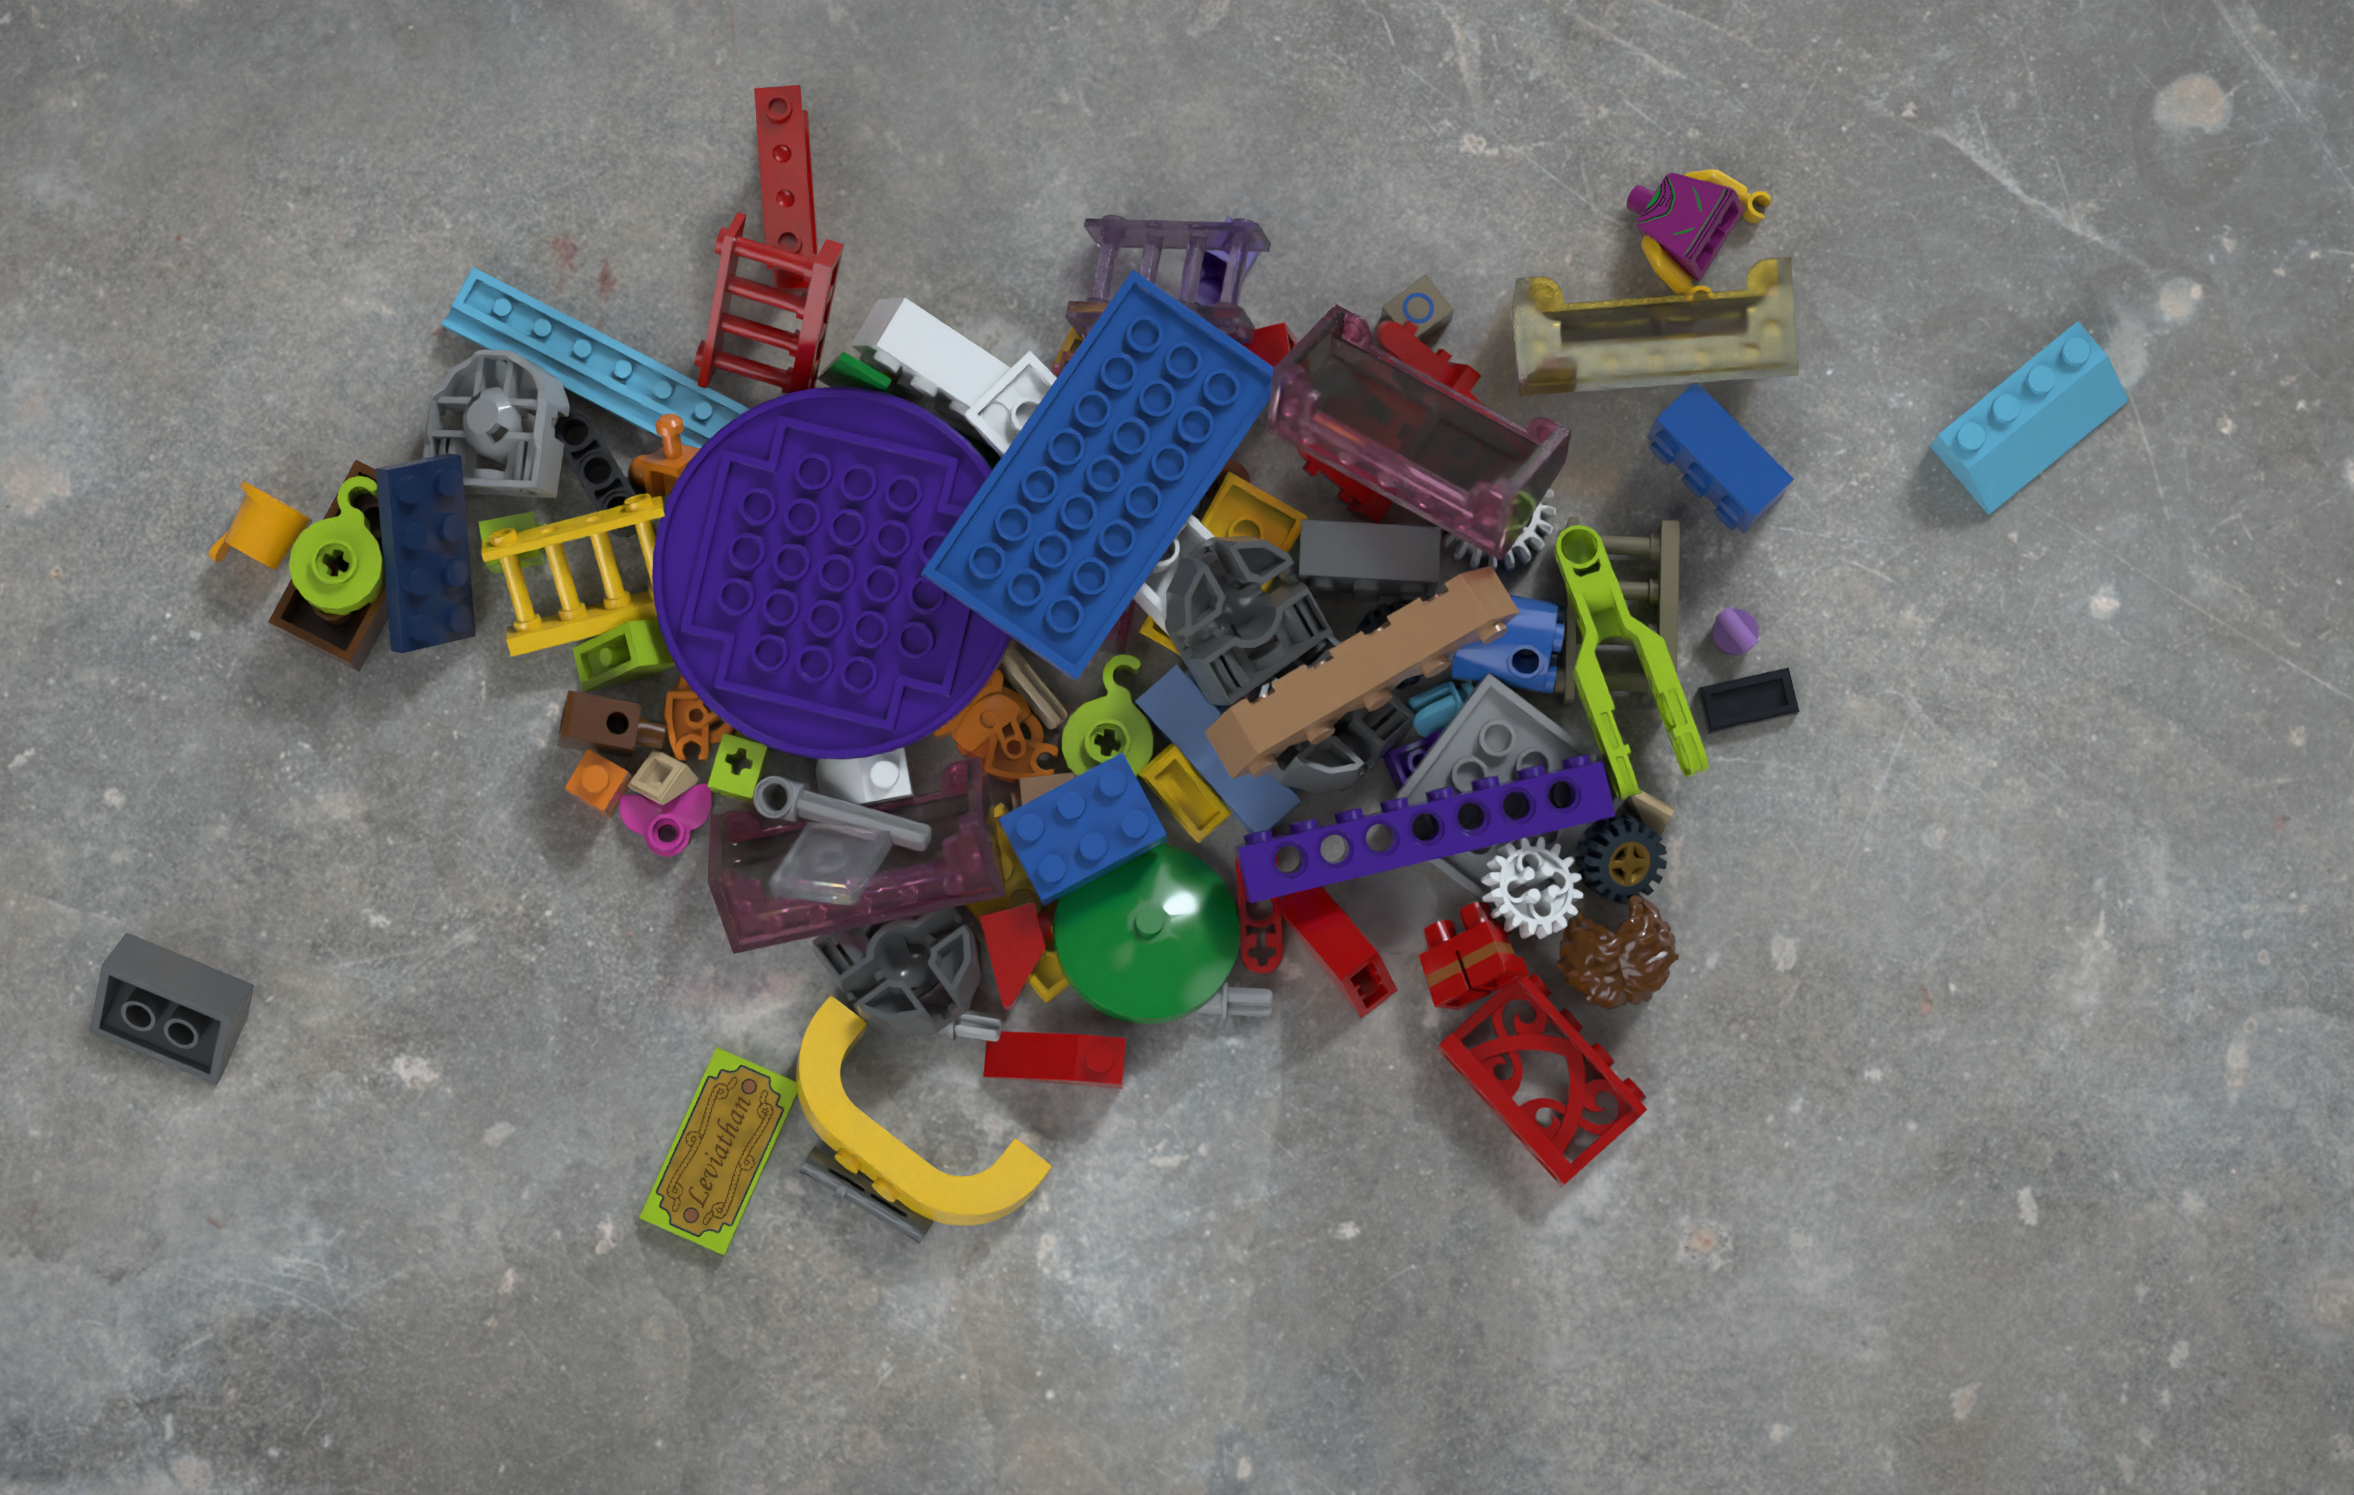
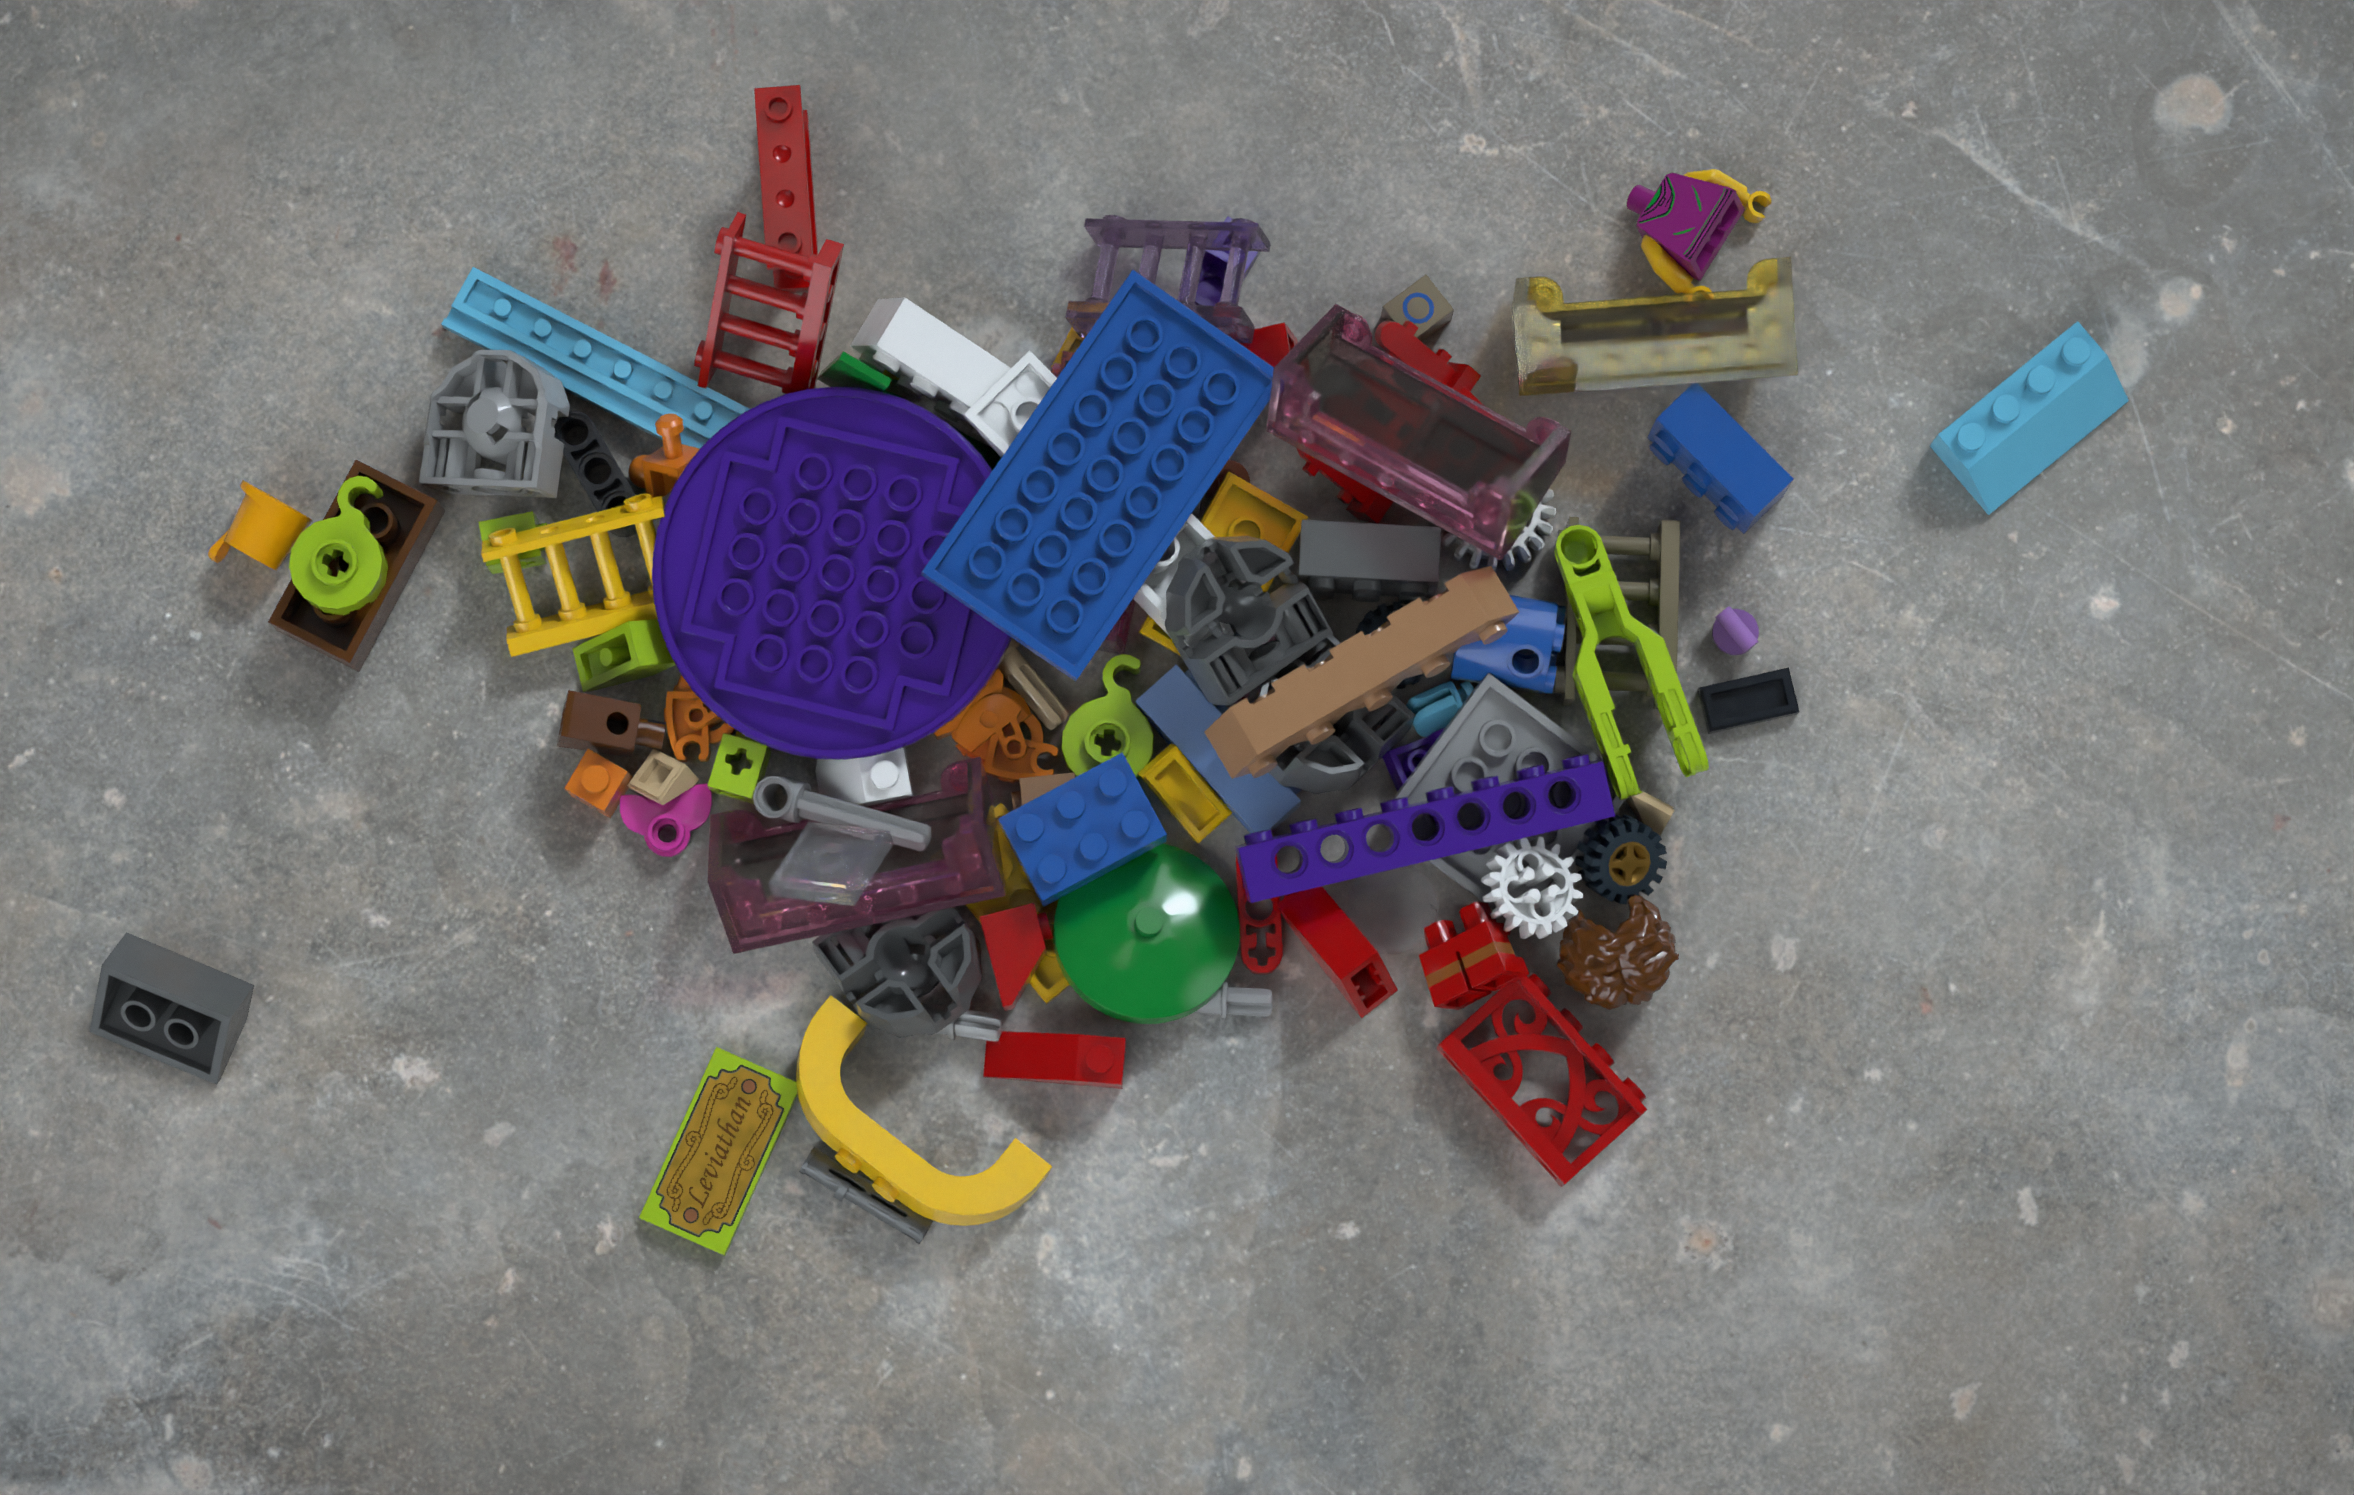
dark blue plate [376,453,476,653] -> none

